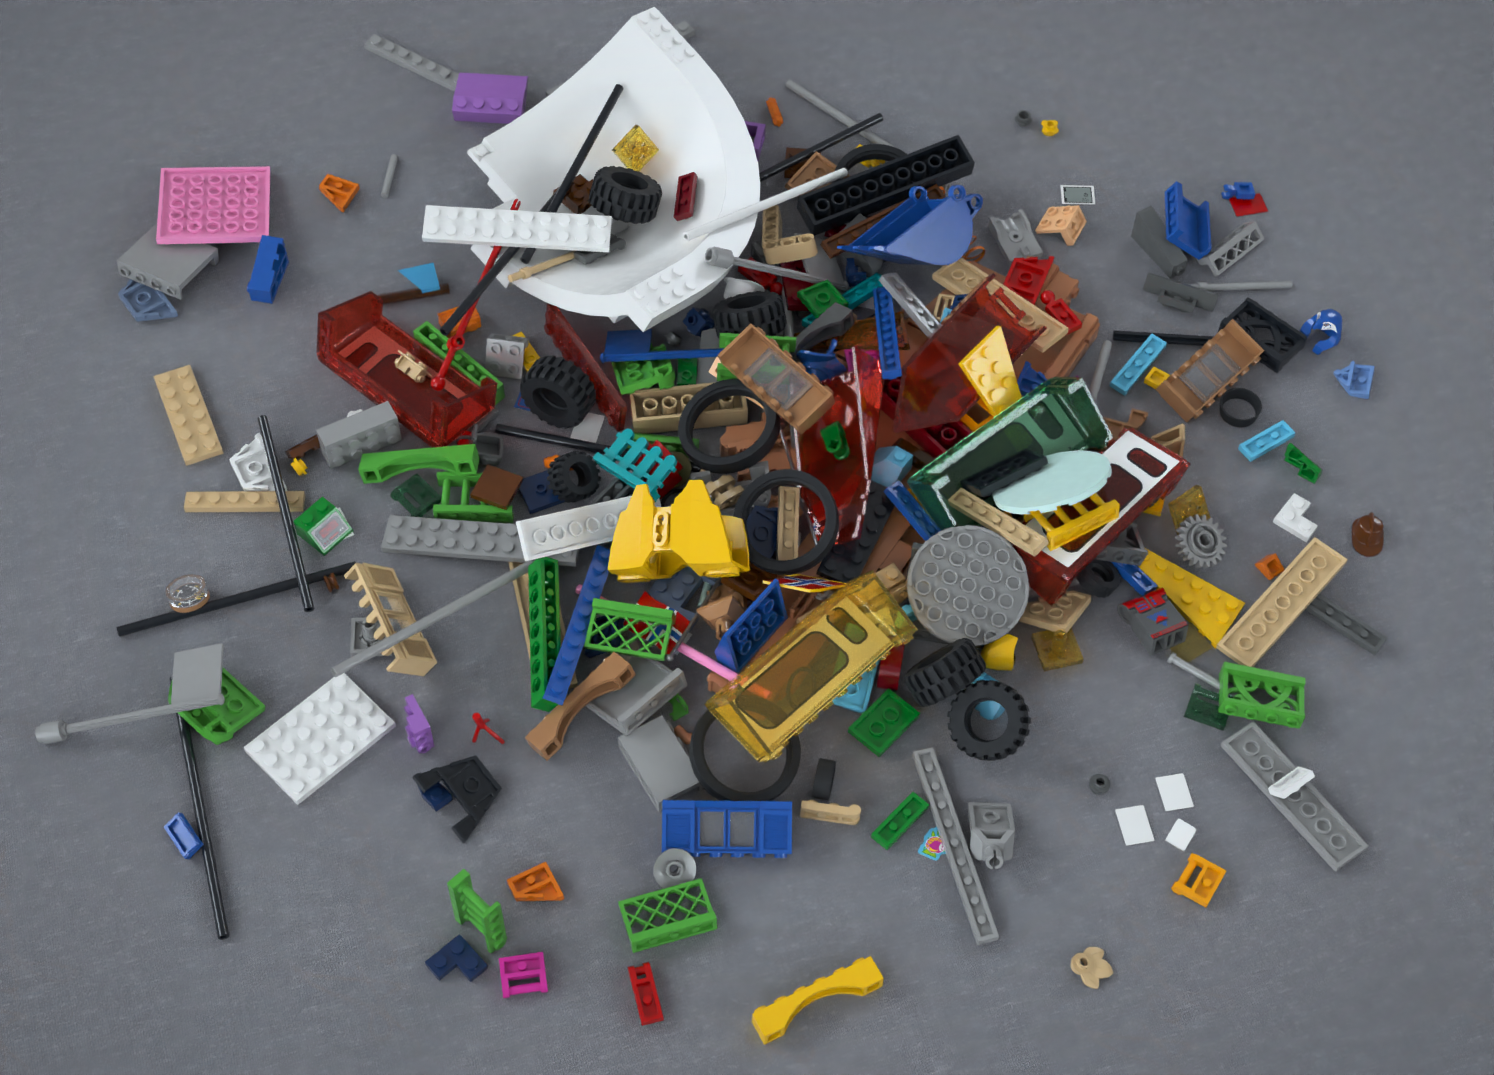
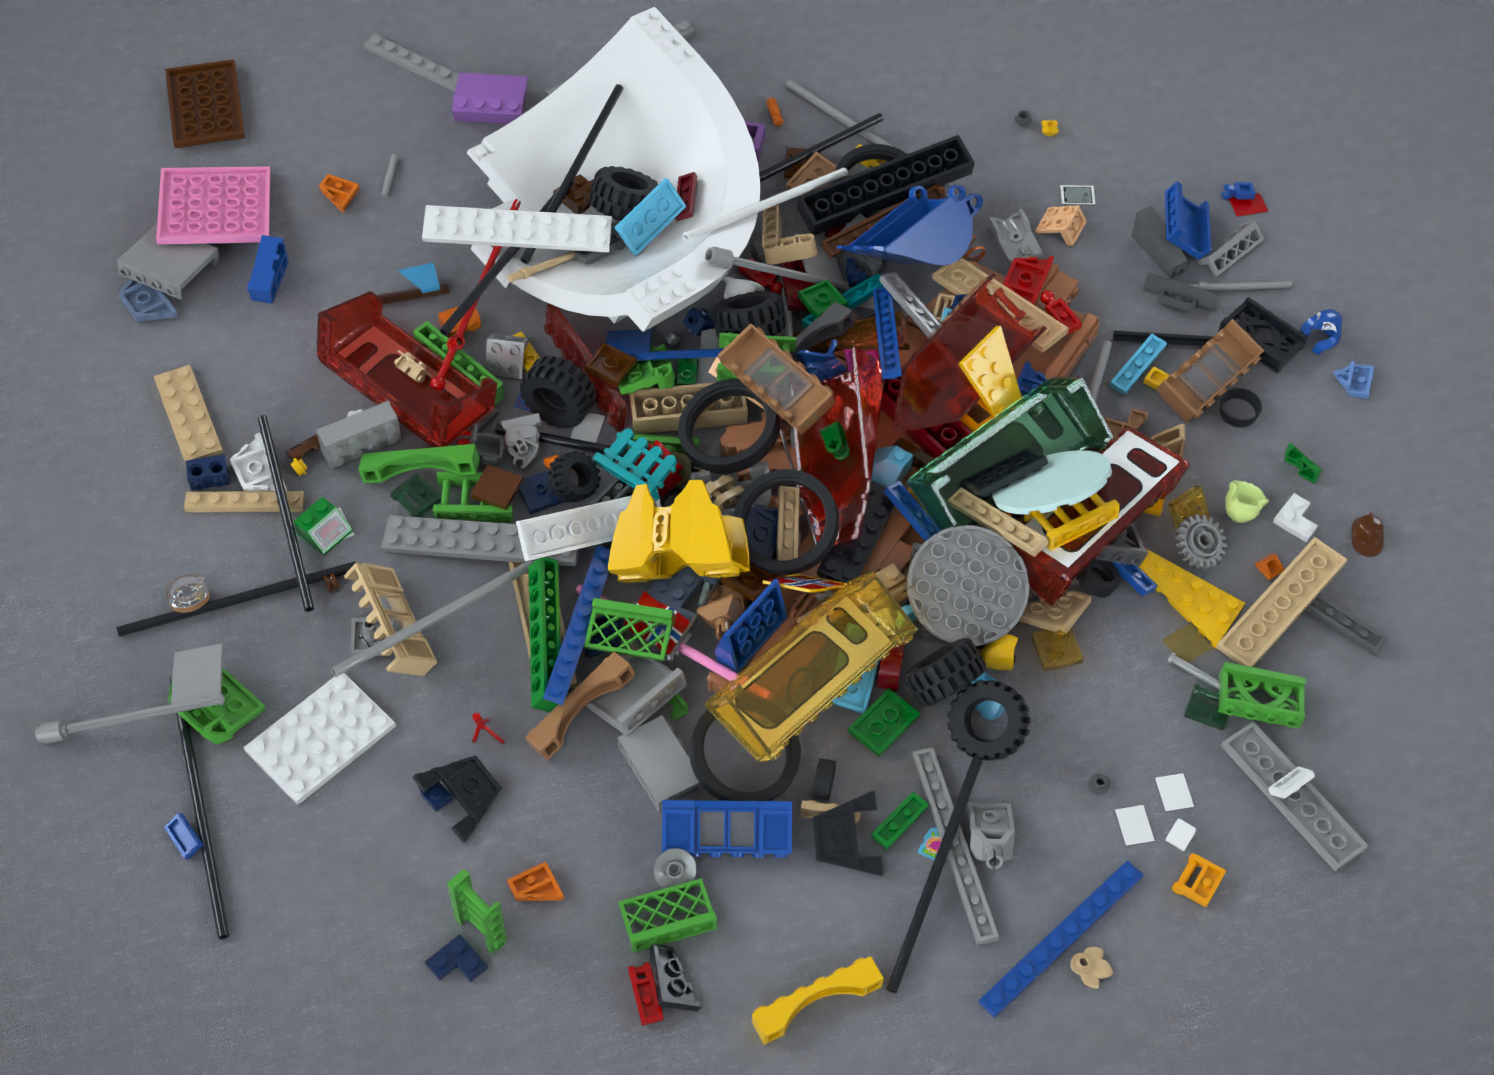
medium lavender plate [404,694,435,754] -> none
dark pink plate [499,952,548,999] -> none
clear yellow plate [612,124,659,171] -> none
nougat arm [673,725,692,744] -> none
dark grey piece [1117,587,1189,656] -> none
medium azure plate [1238,420,1295,462] -> none
none -> reddish brown plate [165,59,245,148]
none -> dark blue brick [186,454,230,491]
none -> light grey piece [501,413,542,471]
none -> reddish brown tile [584,343,637,387]
none -> medium azure tile [614,178,687,256]
none -> black wing [649,944,702,1012]
none -> black wing [813,791,883,876]
none -> black piece [886,758,982,993]
none -> blue plate [979,860,1144,1018]
none -> yellowish green piece [1225,480,1269,523]

